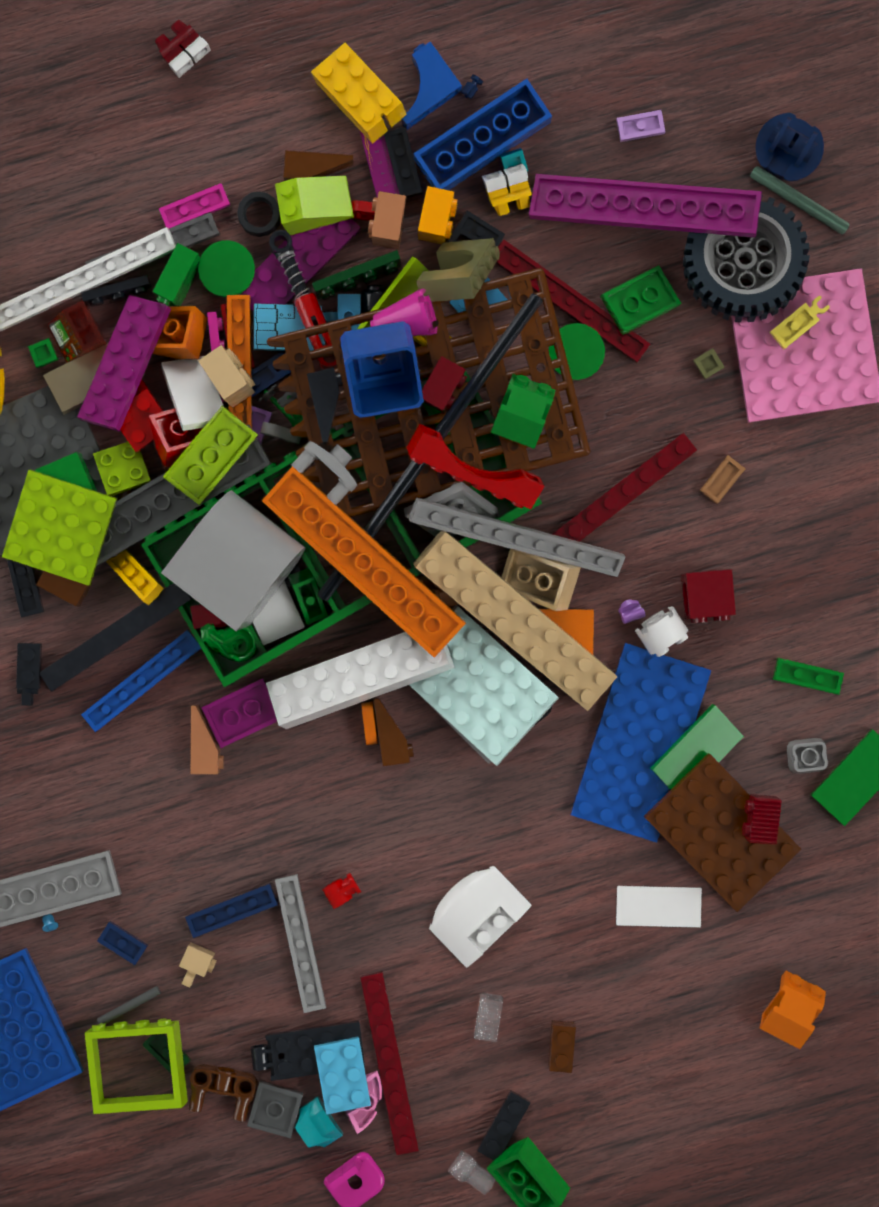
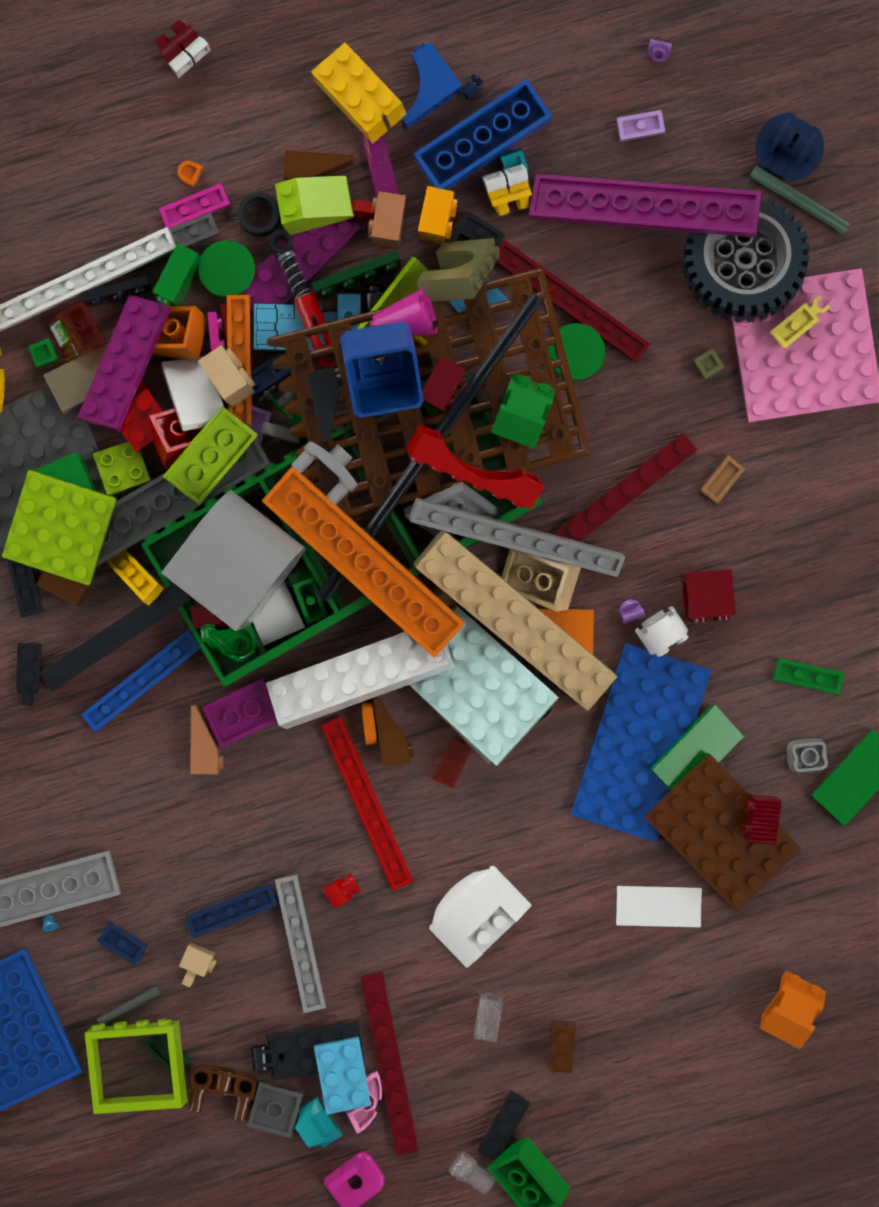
black plate [384,127,422,198] -> none
green tile [600,265,681,335] -> none
none -> orange tile [177,160,204,188]
none -> red tile [320,716,413,891]
none -> clear red plate [433,738,472,788]
none -> medium lavender plate [648,39,672,62]

